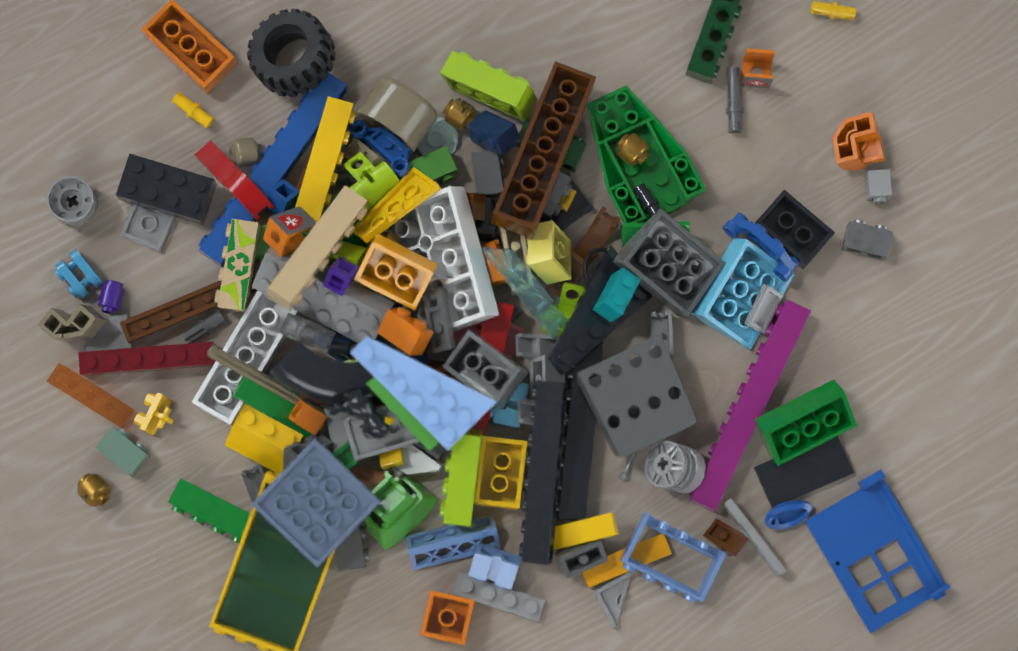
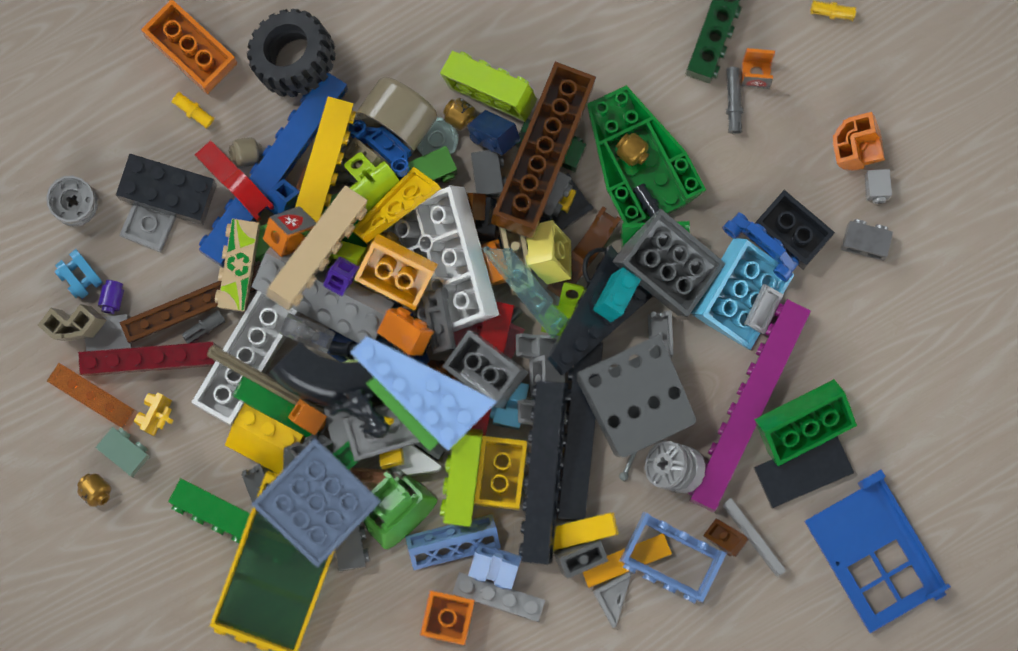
blue arm [764,500,812,530] -> none

